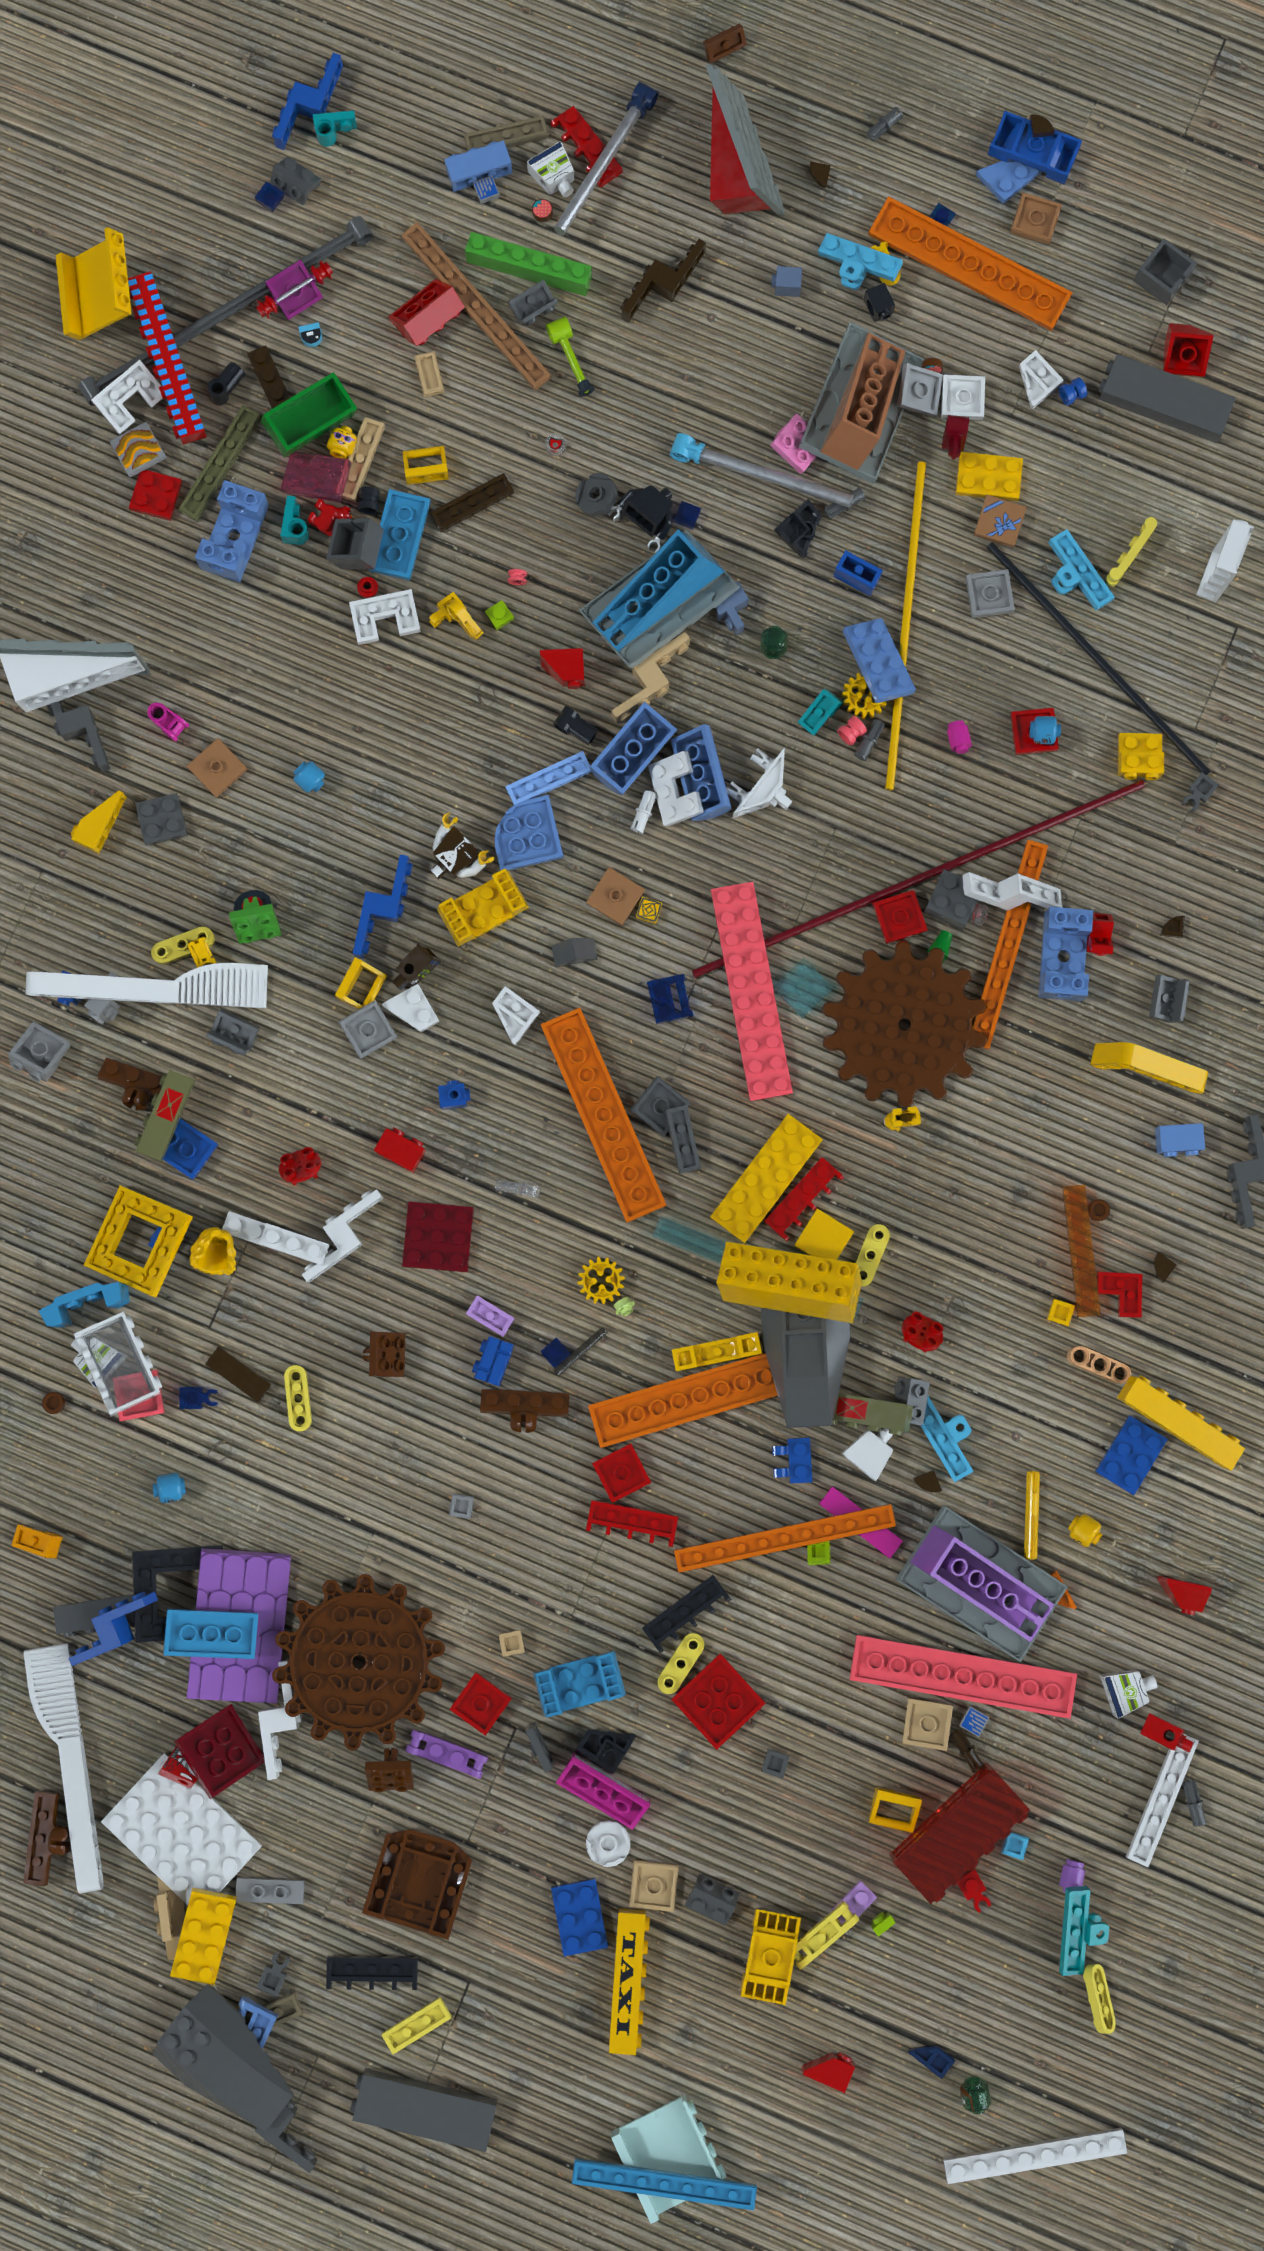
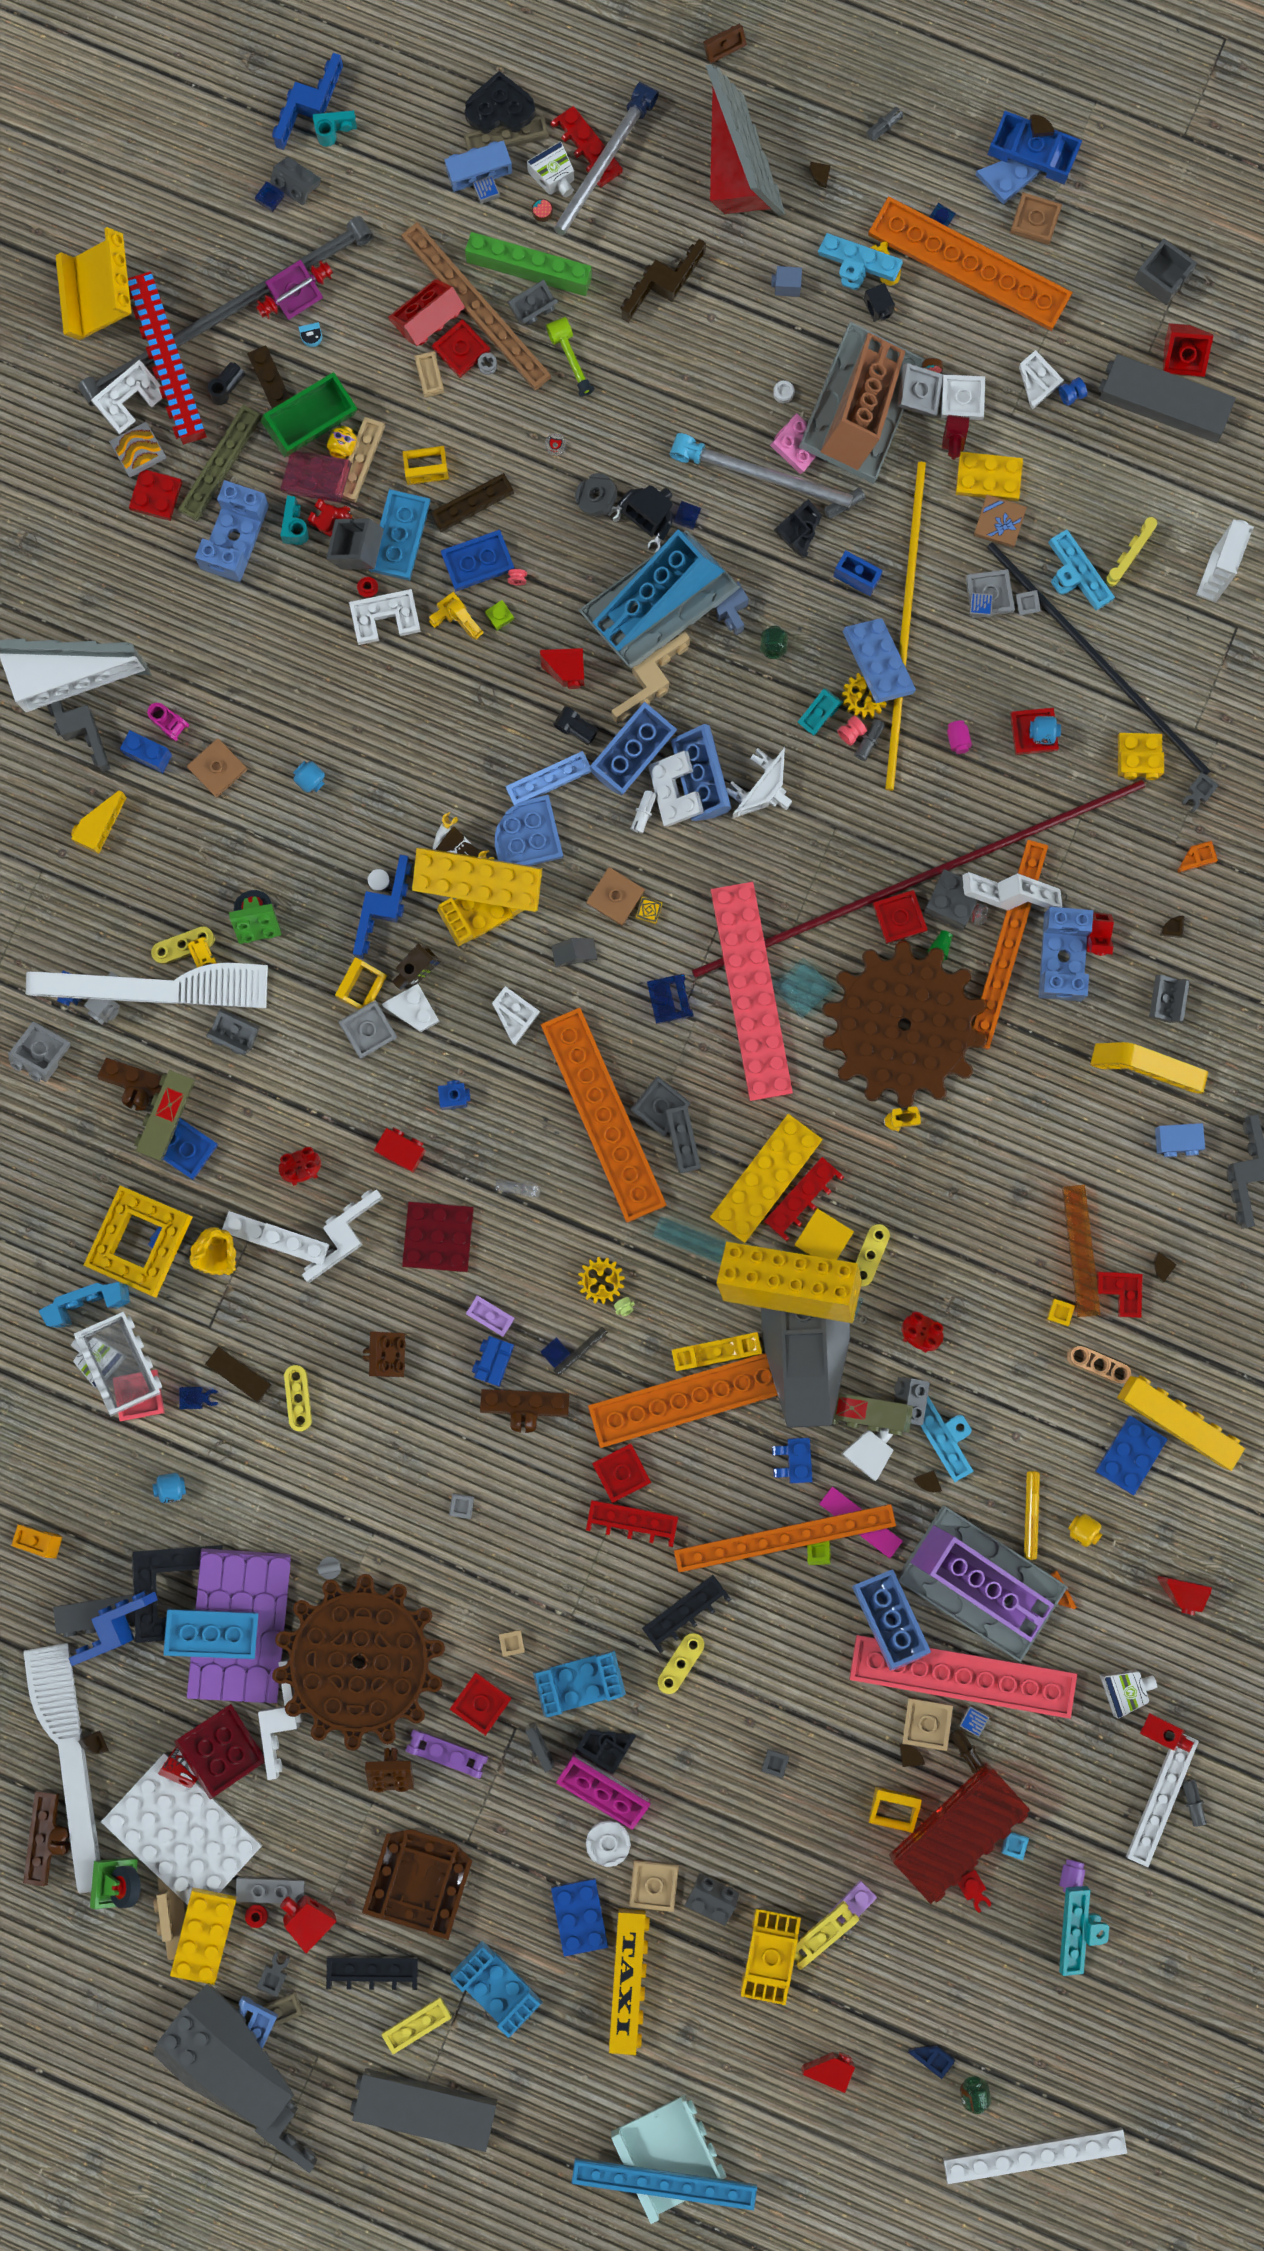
reddish brown tile [42,1392,66,1414] -> none
dark grey plate [135,793,188,846] -> none
black wheel [357,487,380,515] -> none
red plate [671,1653,766,1750] -> none
lime plate [871,1911,896,1937] -> none
light yellow plate [1083,1964,1116,2034] -> none
reddish brown tile [1087,1199,1110,1221] -> none
none -> dark brown tile [78,1730,109,1754]
none -> plate [90,1857,141,1909]
none -> blue brick [120,730,172,774]
none -> red plate [245,1904,268,1928]
none -> red torso [280,1895,337,1954]
none -> light grey plate [317,1557,341,1579]
none -> white tile [368,869,390,892]
none -> yellow plate [412,847,543,912]
none -> red tile [431,319,491,378]
none -> blue plate [441,530,515,592]
none -> dark azure plate [450,1941,543,2038]
none -> black plate [464,71,536,134]
none -> light grey bush [478,353,497,375]
none -> white tile [773,381,795,404]
none -> medium blue brick [852,1569,931,1671]
none -> dark brown tile [899,1743,925,1767]
none -> tile [969,593,993,618]
none -> light grey plate [1016,590,1041,615]
none -> orange tile [1178,841,1218,873]

